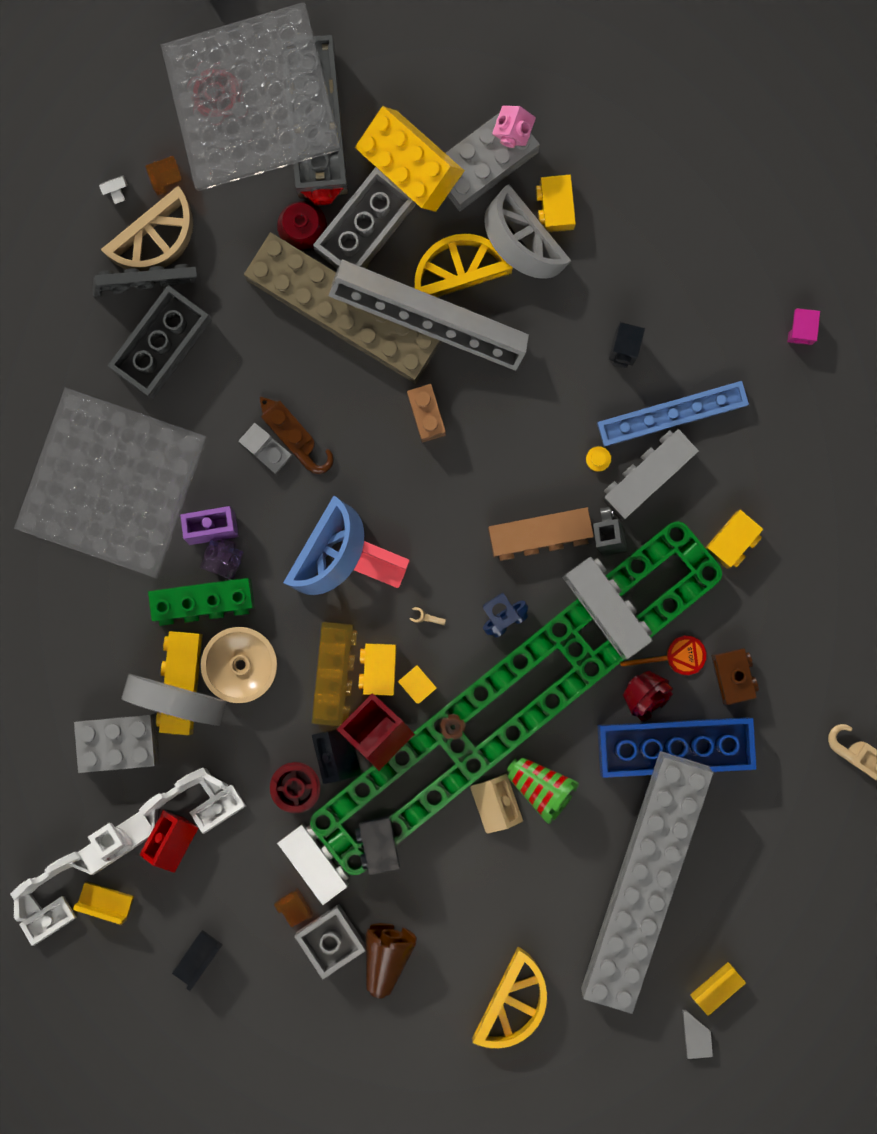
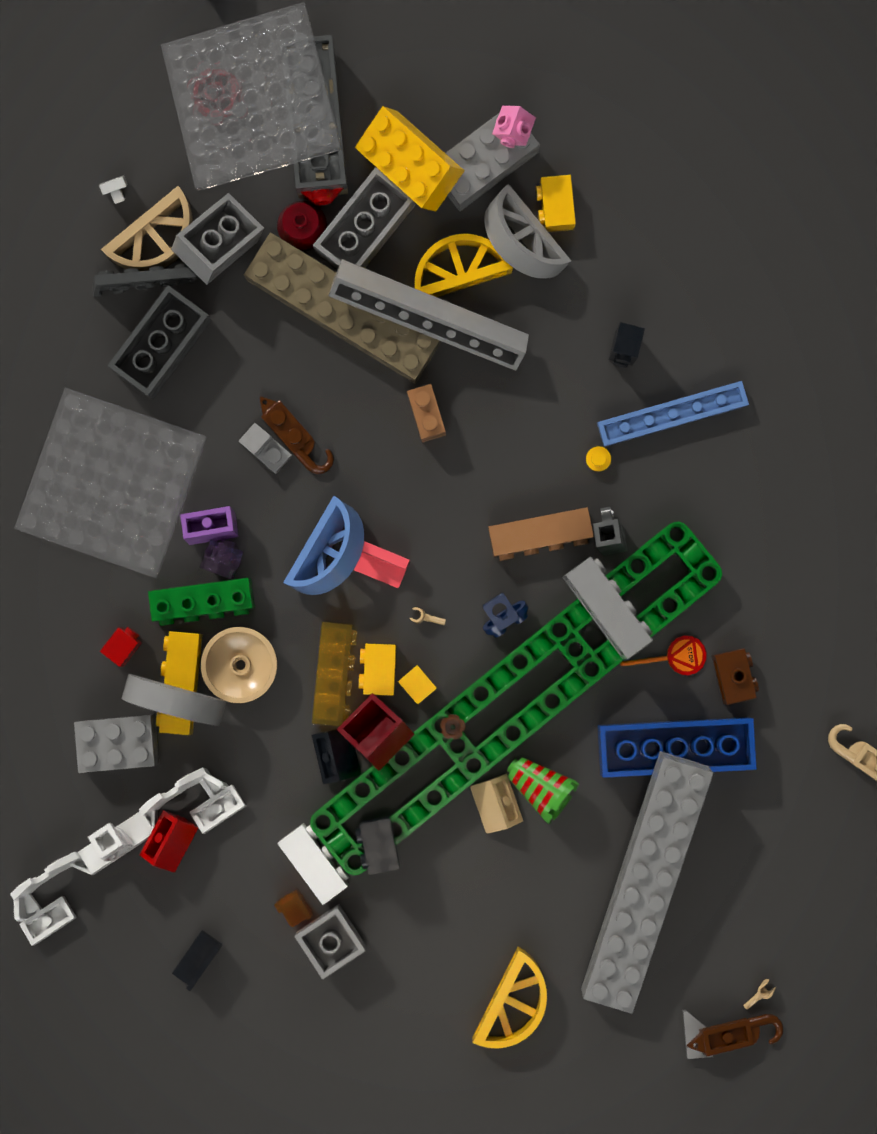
yellow panel [73,881,134,925] -> none
clear orange panel [145,156,182,195] -> none
dark red cone [270,762,321,813] -> none
reddish brown cone [366,923,417,999] -> none
light grey brick [603,429,699,521] -> none
dark red cone [623,671,673,722] -> none
yellow panel [690,962,746,1016] -> none
yellow brick [706,510,763,569] -> none
dark pink panel [787,308,820,345] -> none
none -> red brick [100,627,142,667]
none -> light grey brick [171,193,264,284]
none -> reddish brown plate [687,1014,783,1057]
none -> tan hand [743,979,776,1010]

